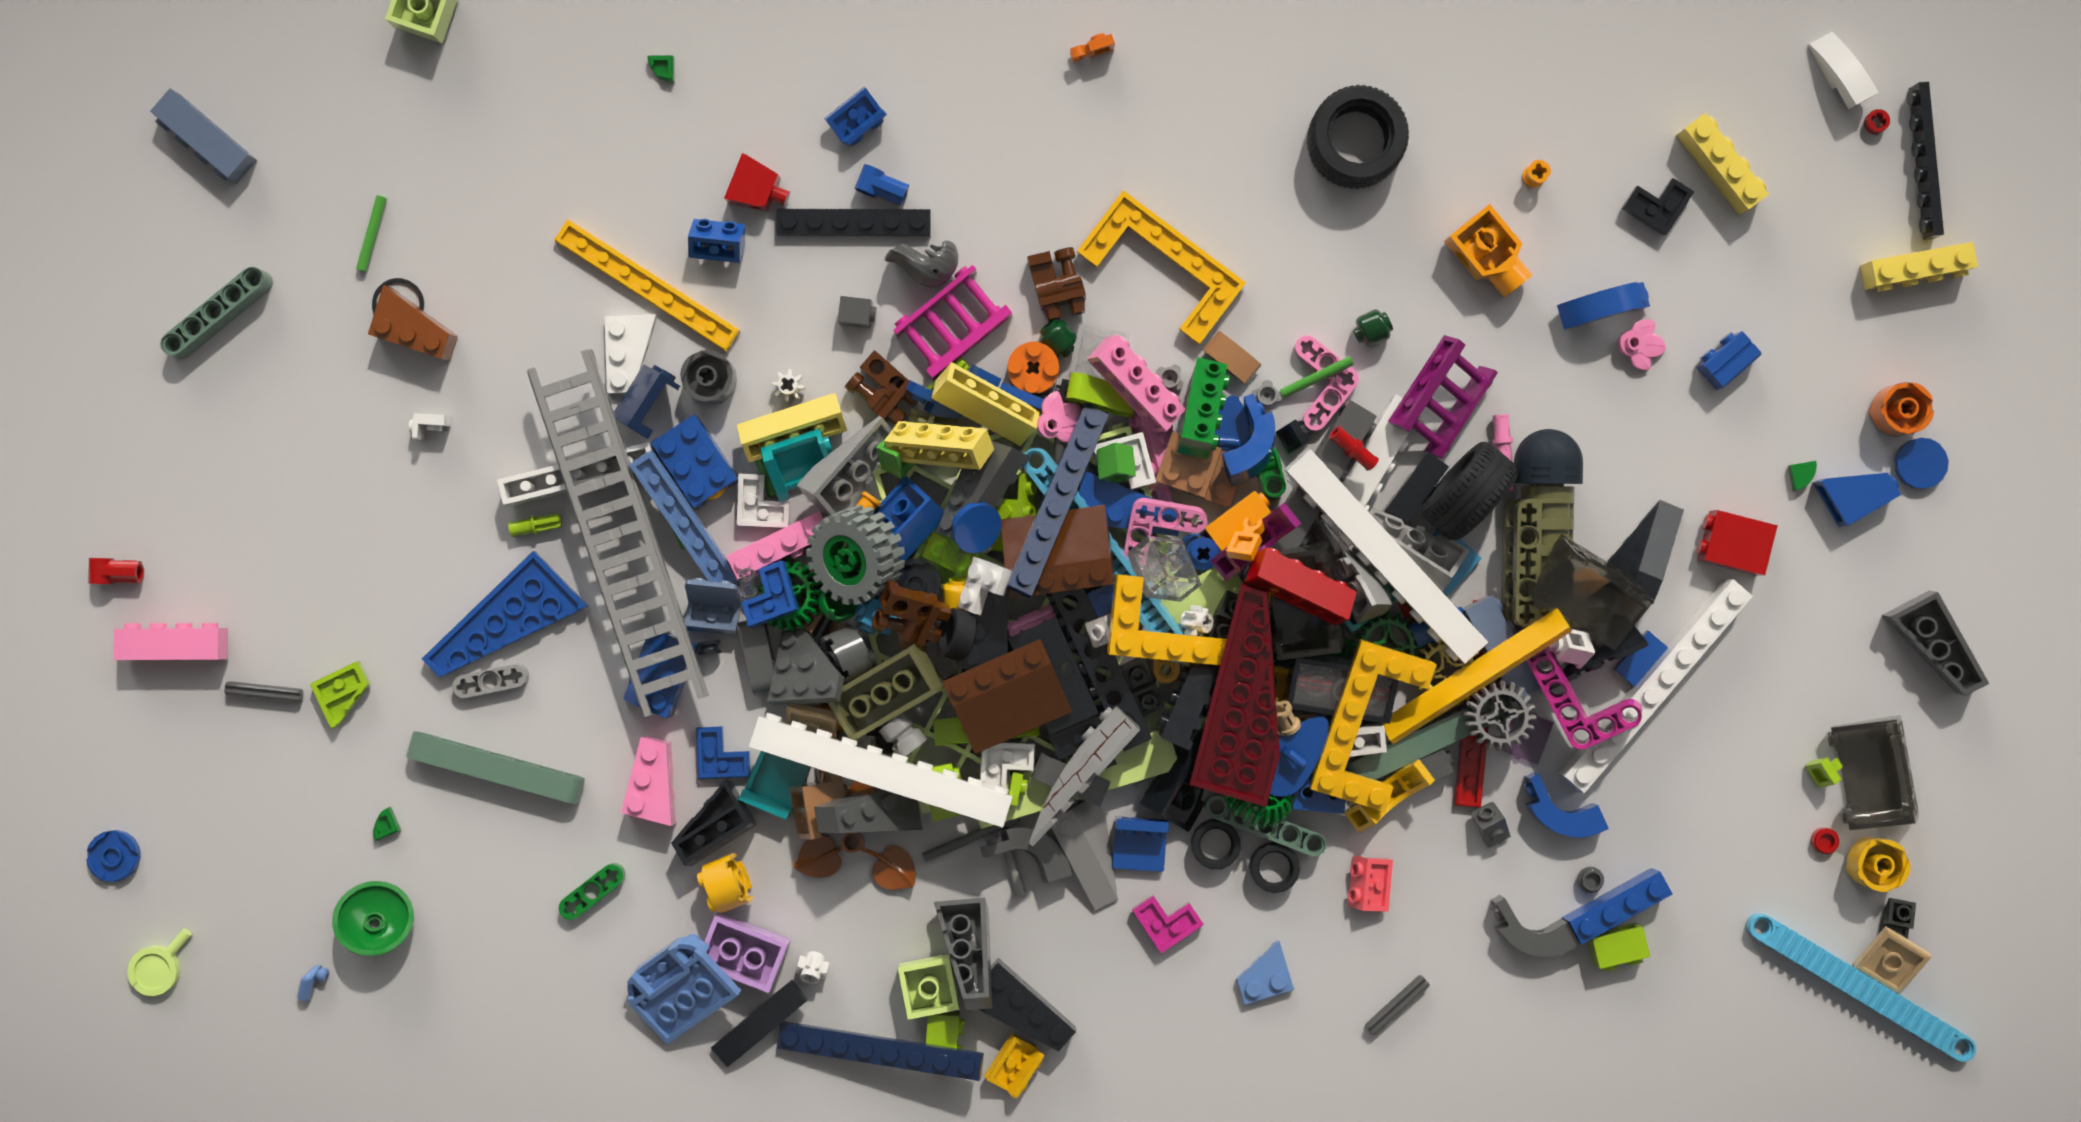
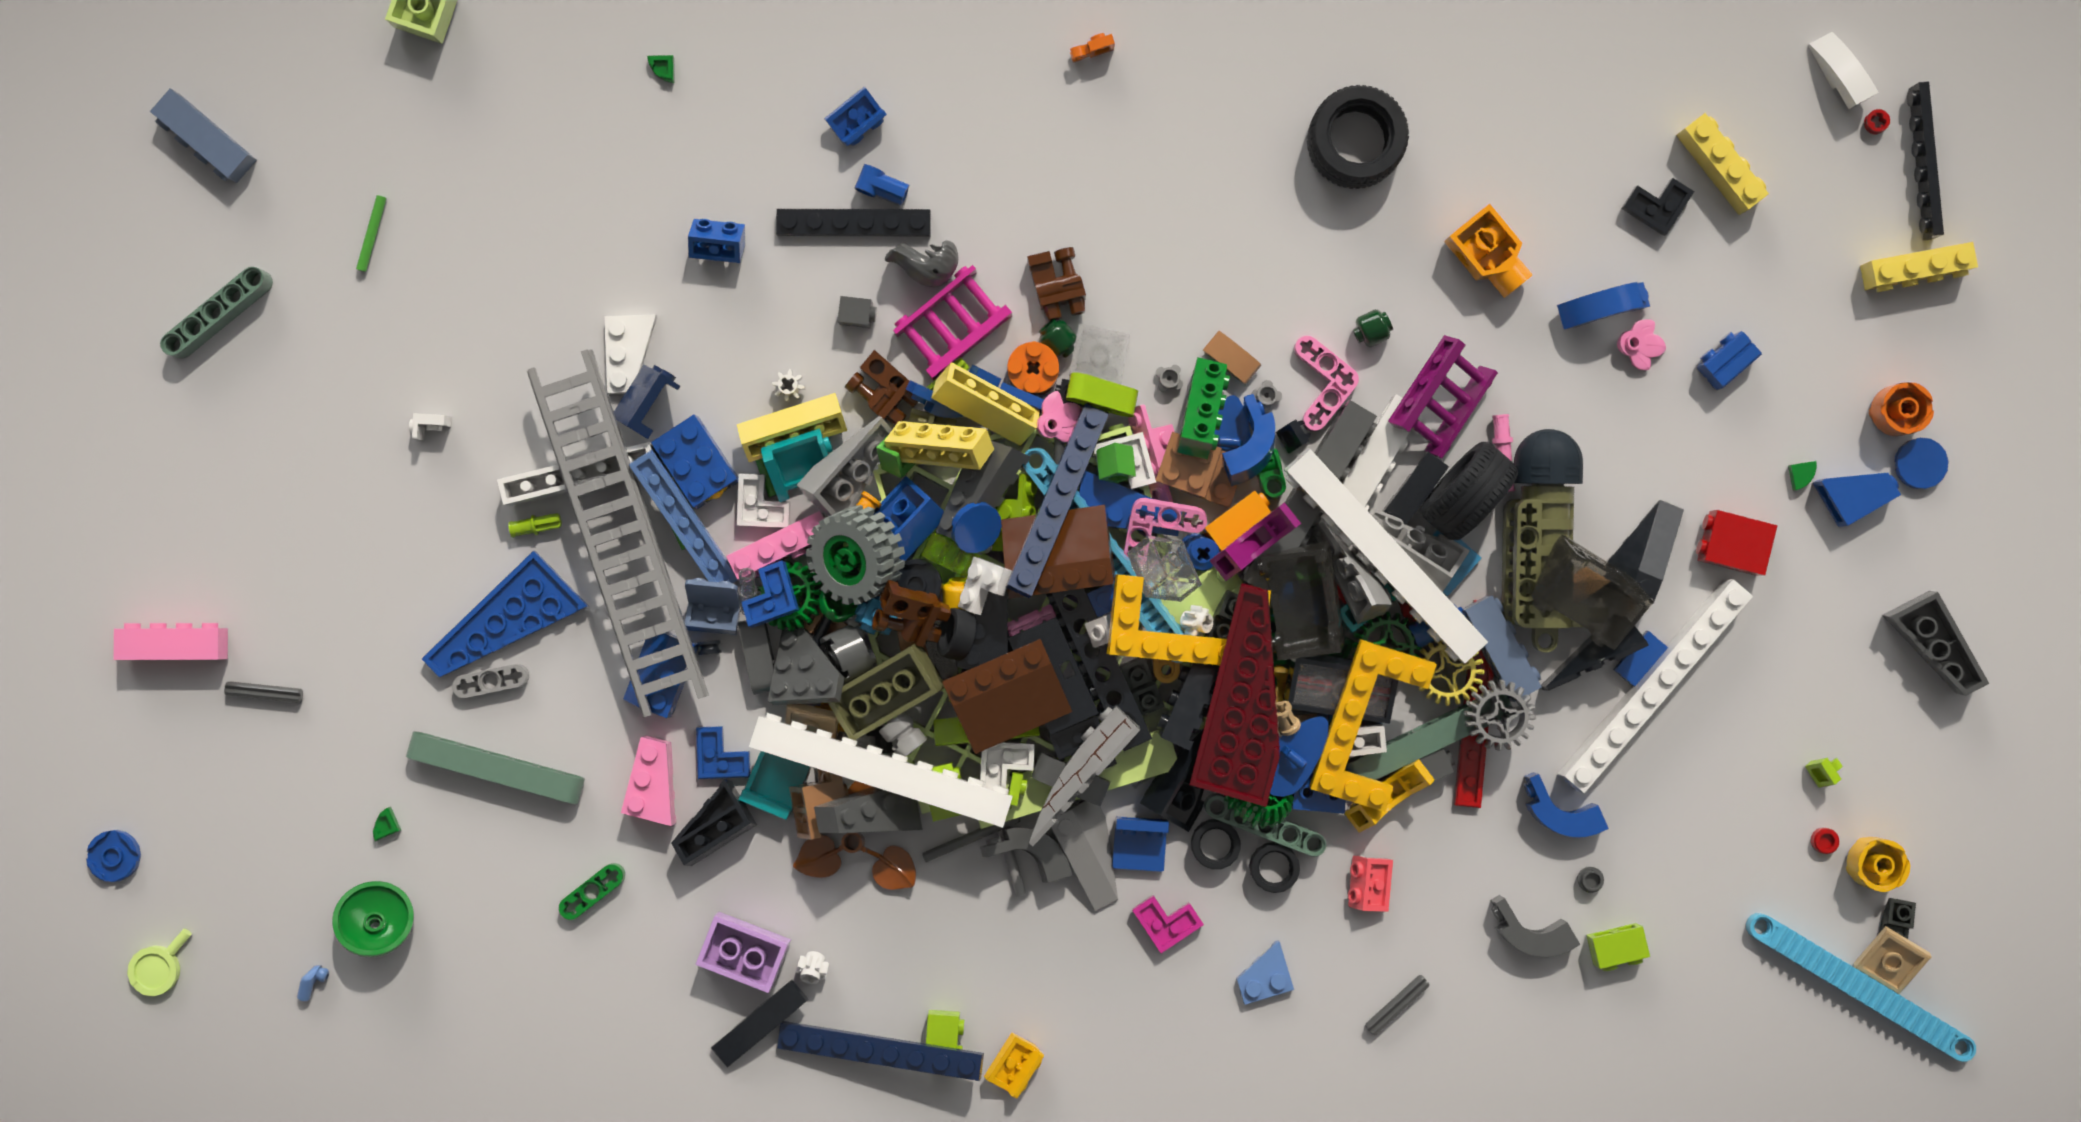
red piece [88,558,144,584] -> none
lime wing [310,661,370,729] -> none
dark orange wedge [368,285,458,361] -> none
black piece [372,278,424,313] -> none
yellow tile [554,219,740,352] -> none
medium blue plate [627,934,741,1045] -> none
dark grey brick [680,350,737,405] -> none
yellow brick [697,853,753,913] -> none
red torso [724,153,790,212] -> none
yellowish green brick [898,954,960,1020] -> none
dark grey wedge [934,898,993,1010] -> none
black wedge [978,958,1076,1051] -> none
yellow plate [1077,190,1246,345] -> none
bright pink brick [1087,335,1186,433] -> none
light orange plate [1226,517,1265,561] -> none
red brick [1245,547,1357,626] -> none
bright green bar [1280,356,1354,398] -> none
red pin [1329,426,1379,471] -> none
yellow tile [1382,608,1572,744] -> none
dark grey bracket [1471,802,1511,848] -> none
clear purple piece [1501,712,1554,765] -> none
light orange bush [1522,160,1551,188] -> none
dark pink beam [1526,646,1643,749] -> none
white brick [1549,629,1595,669] -> none
blue brick [1562,868,1673,944] -> none
clear smoke windscreen [1828,715,1919,830] -> none

